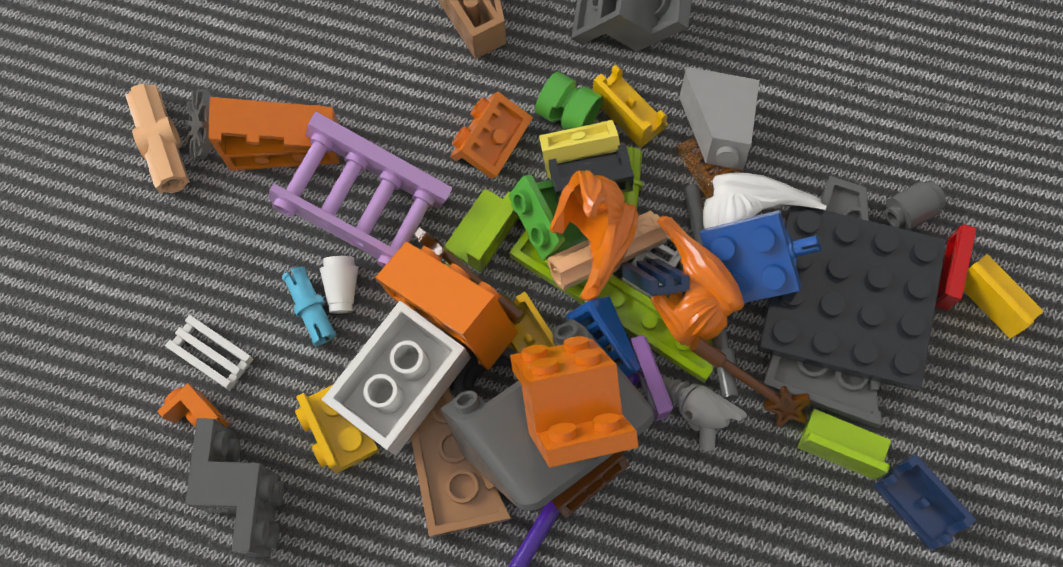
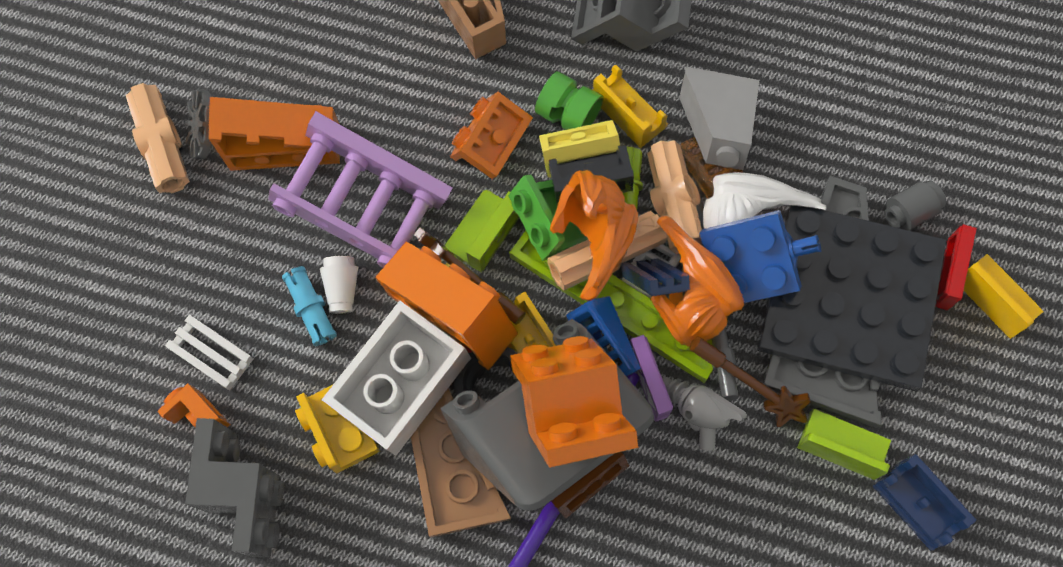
none -> light nougat piece [647,140,702,254]

